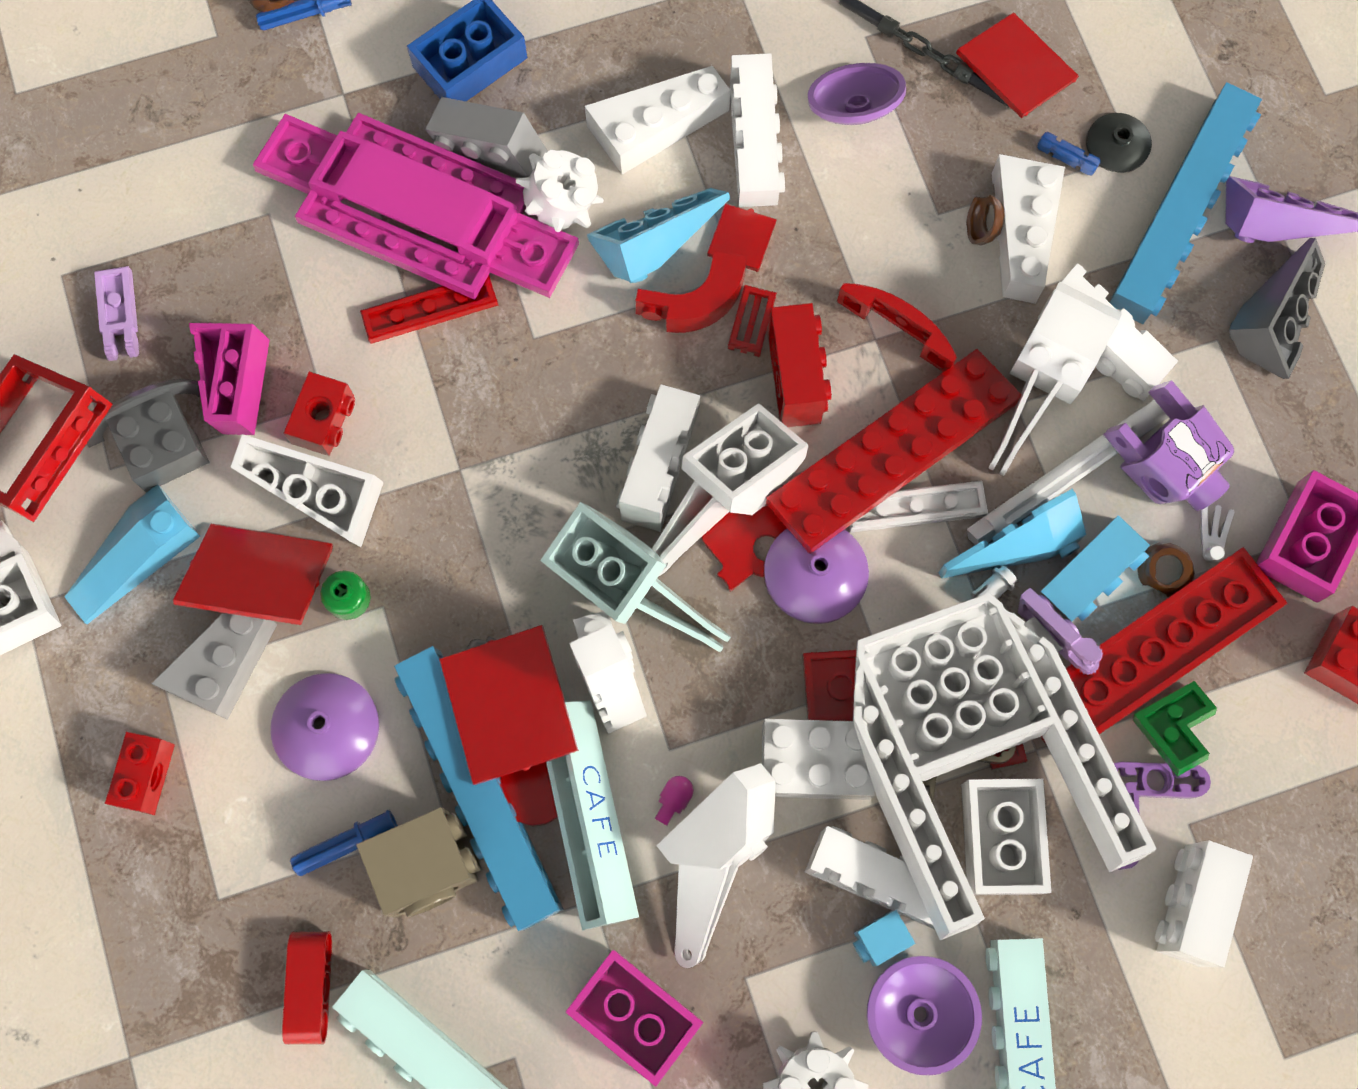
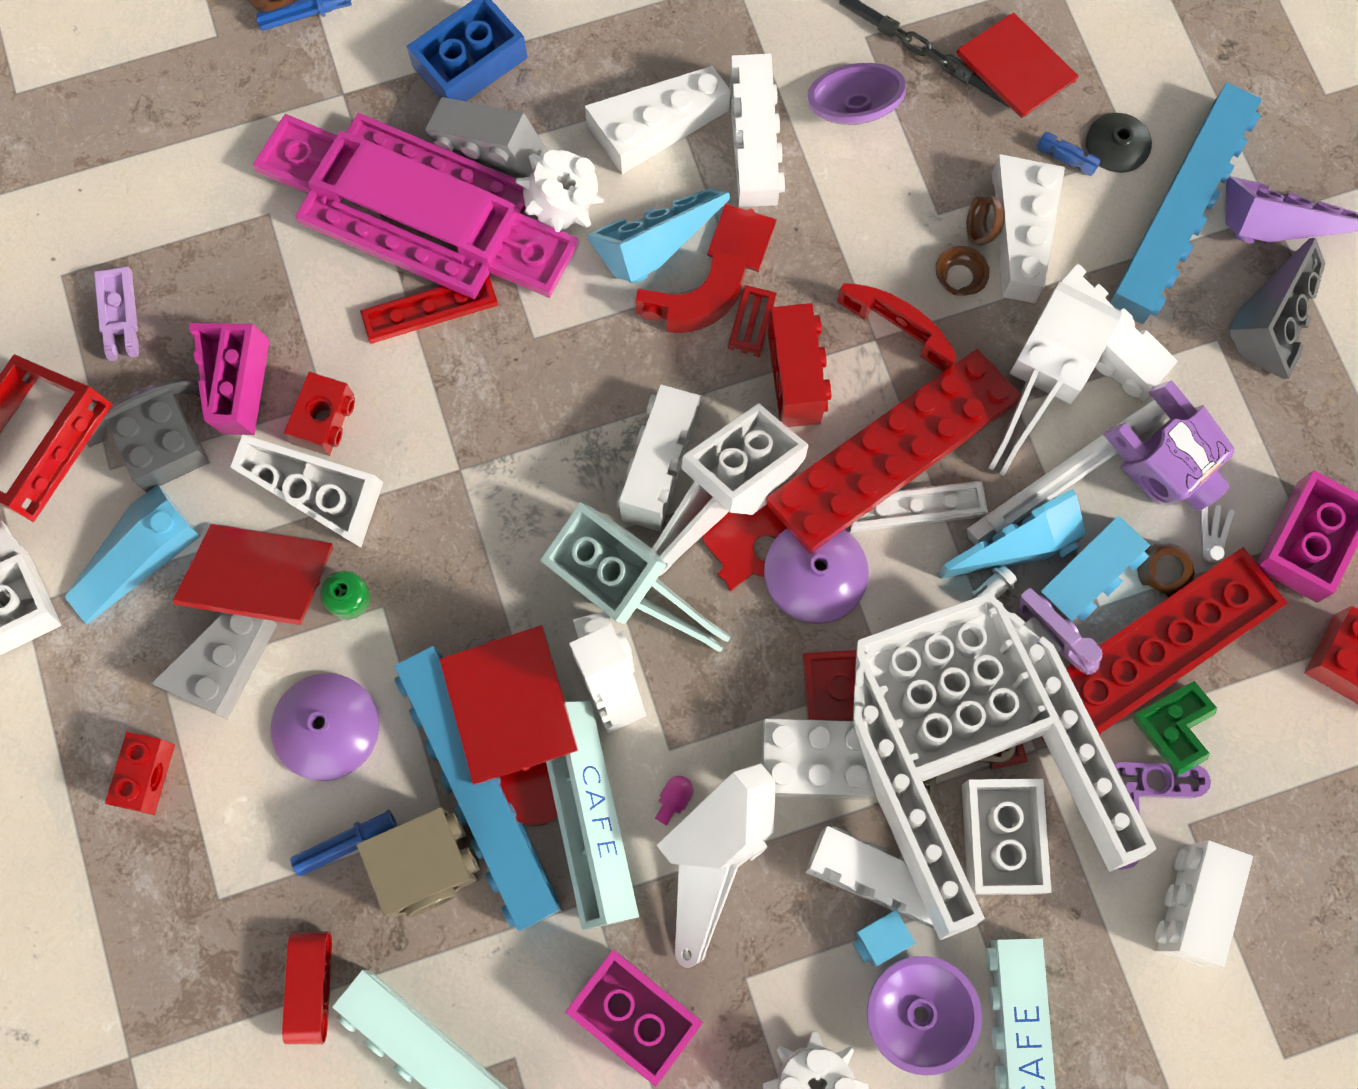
none -> reddish brown piece [936,246,990,296]

